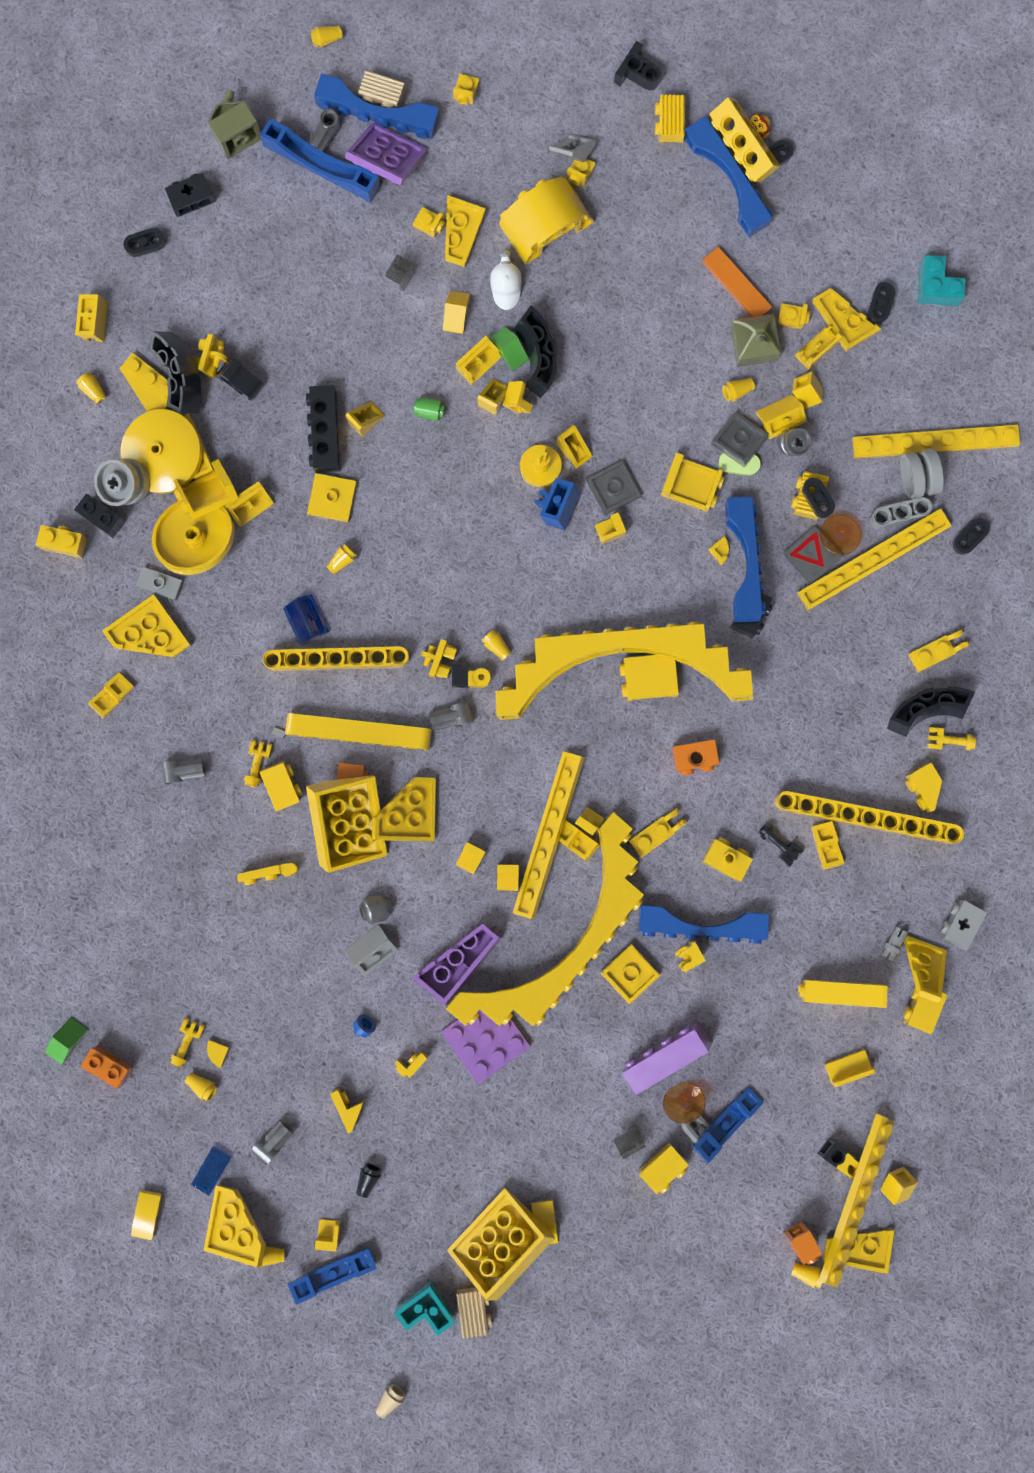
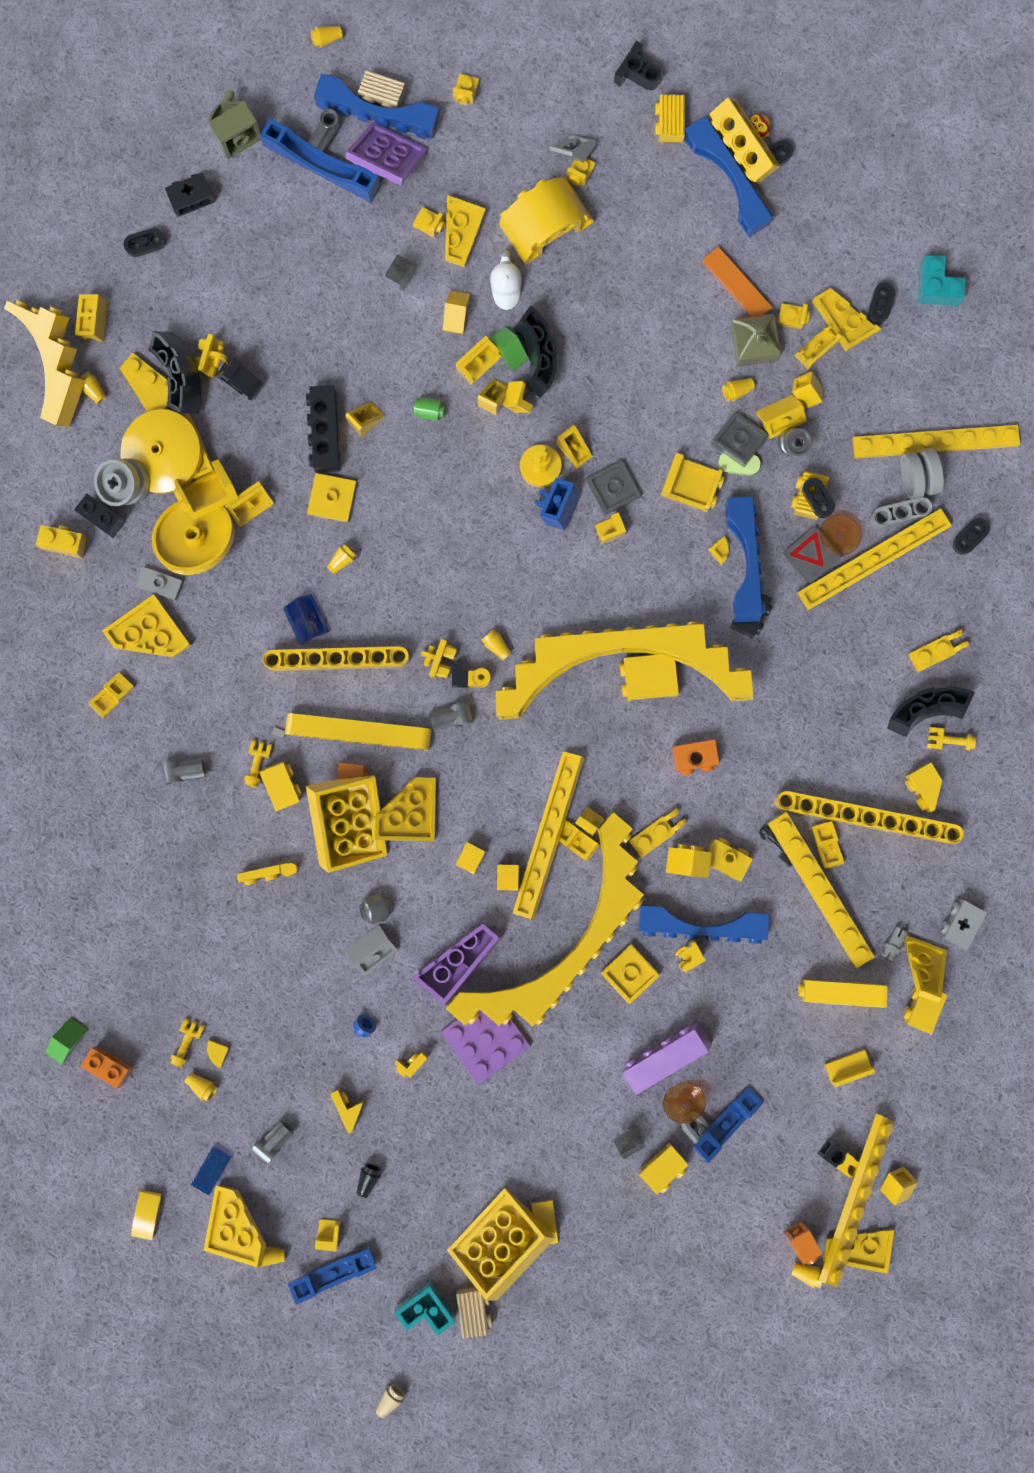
none -> yellow arch [4,300,85,427]
none -> yellow brick [665,844,712,878]
none -> yellow plate [767,812,874,968]

